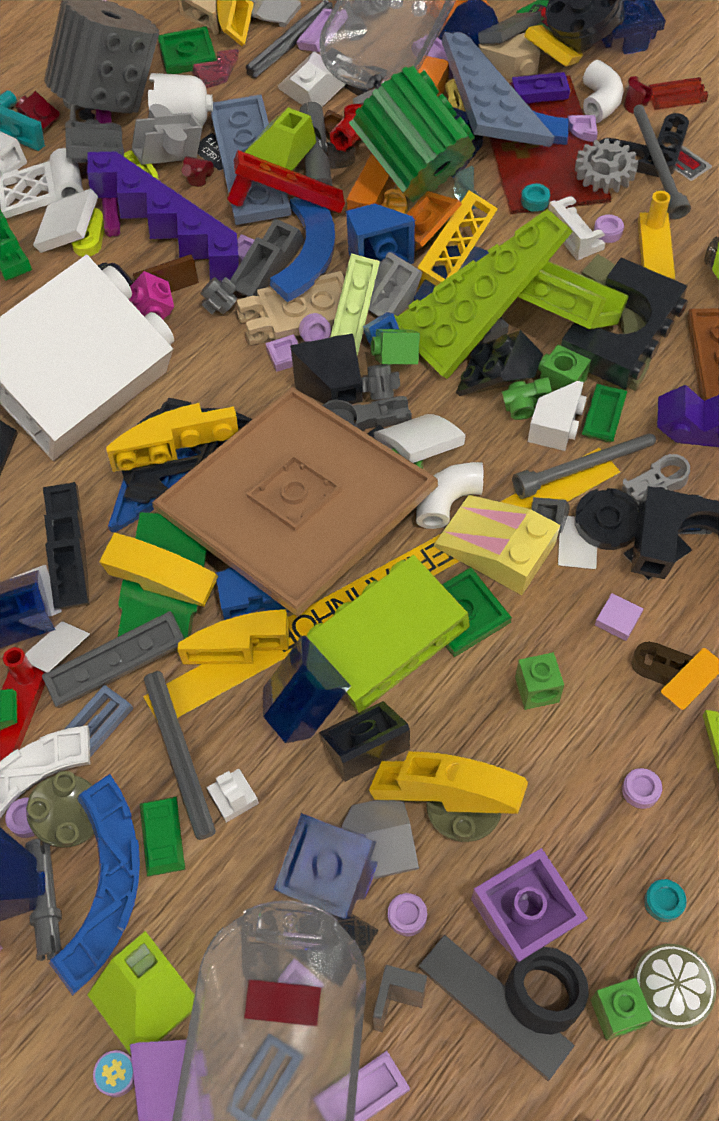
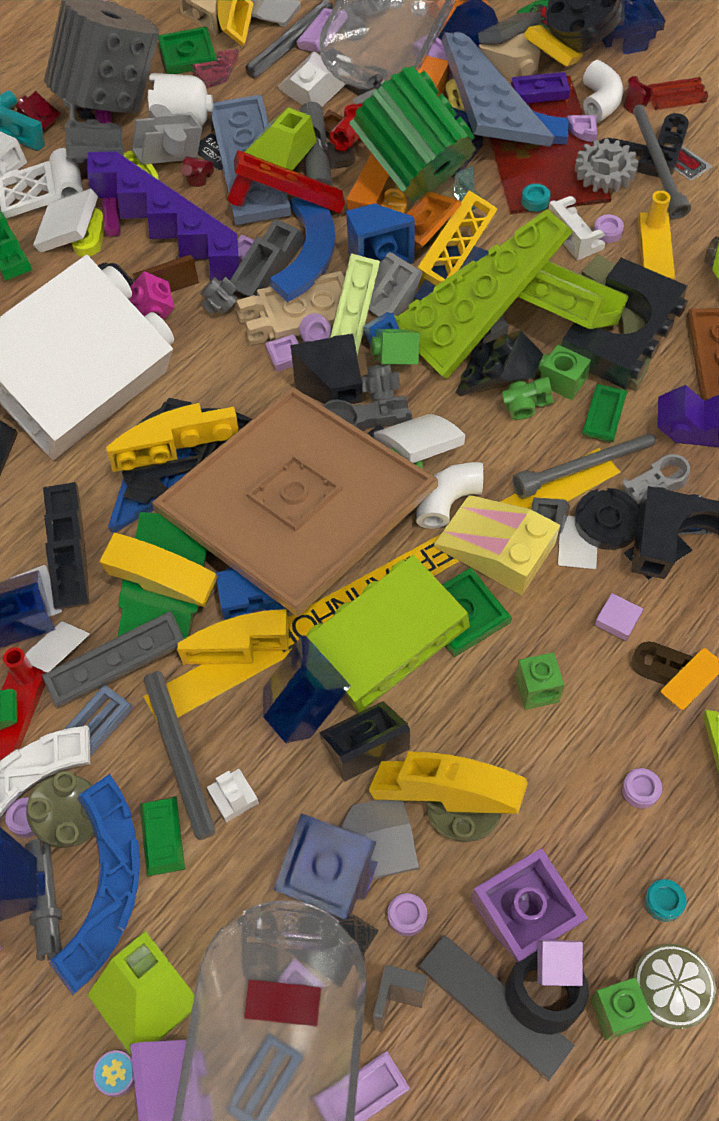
white slope [528,381,587,451] -> none
none -> lavender tile [537,939,583,986]

